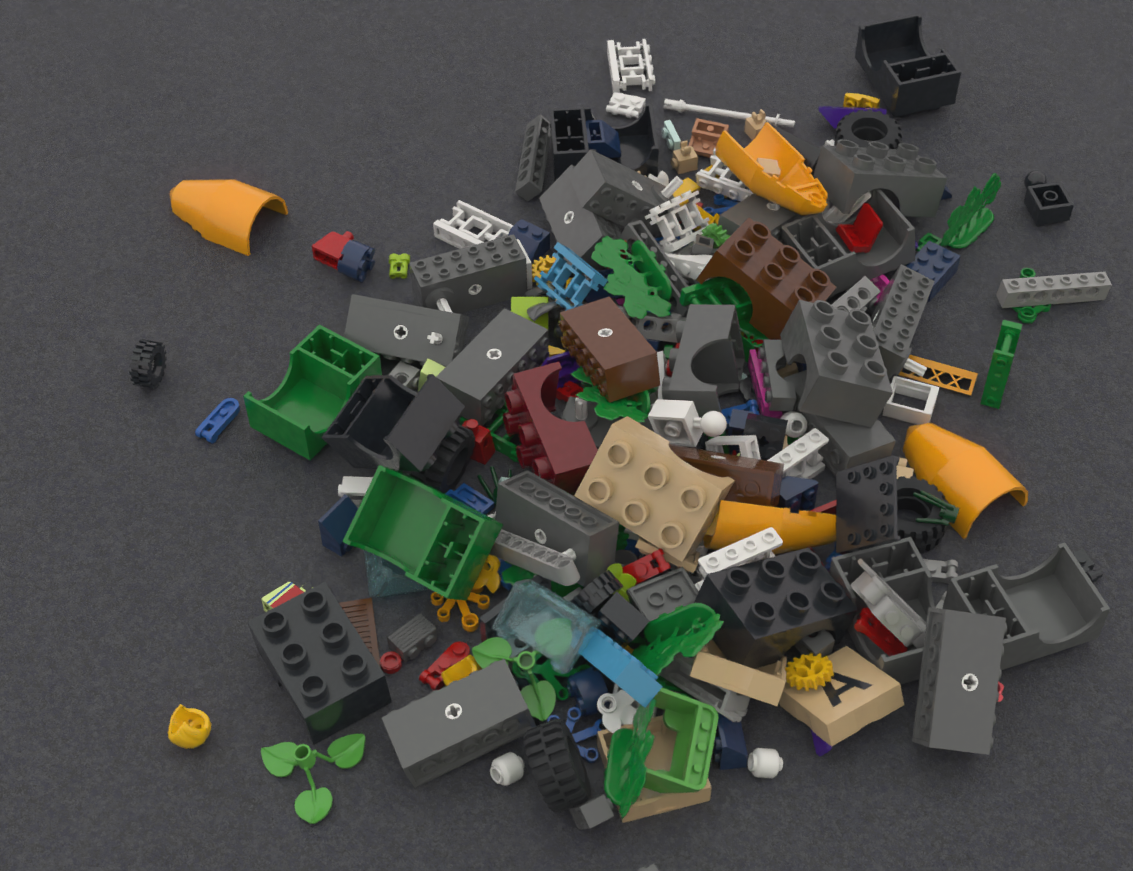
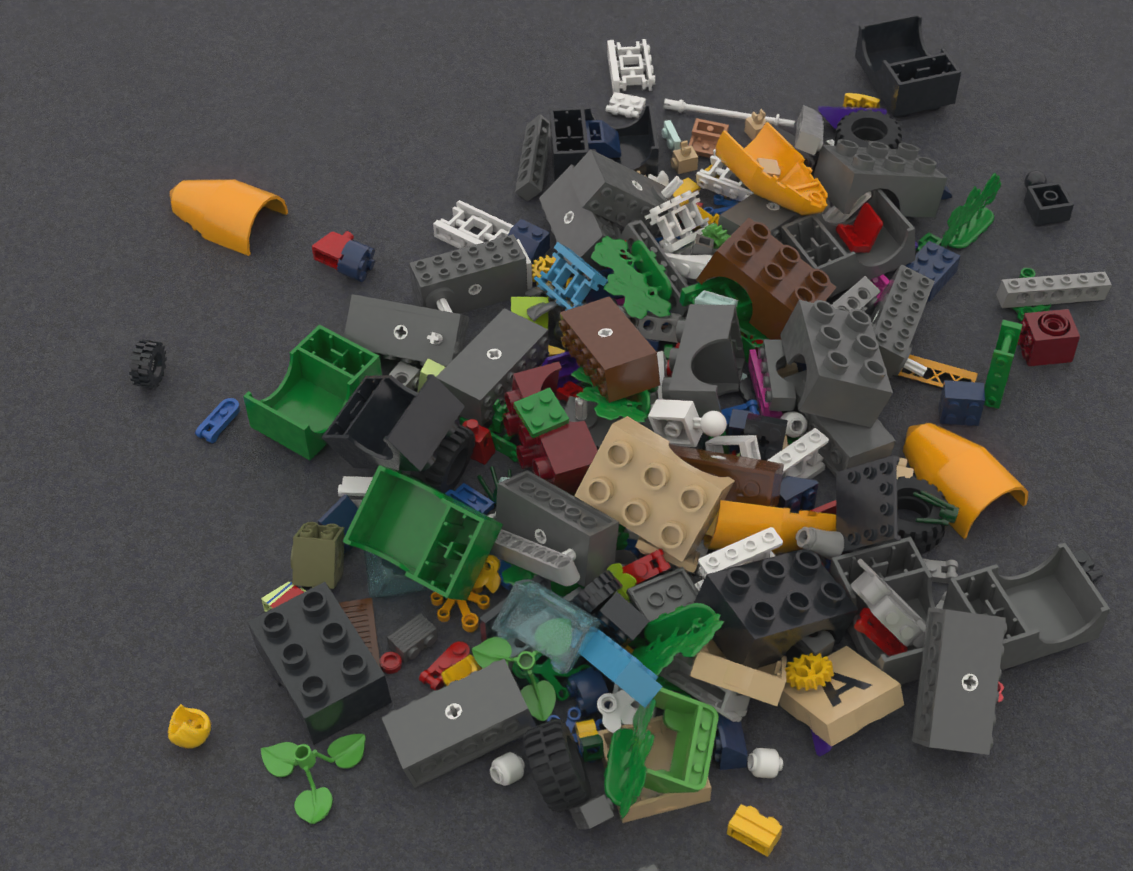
lime piece [389,253,410,279] -> none
white window [882,376,939,425] -> none
none -> olive brick [291,522,345,589]
none -> green plate [492,399,509,433]
none -> green plate [513,388,569,439]
none -> leg [575,719,604,762]
none -> light aqua plate [695,290,738,307]
none -> yellow brick [727,804,782,857]
none -> light grey brick [795,105,824,155]
none -> light grey plant [796,527,844,560]
none -> dark blue brick [939,380,985,426]
none -> dark red brick [1017,309,1080,366]

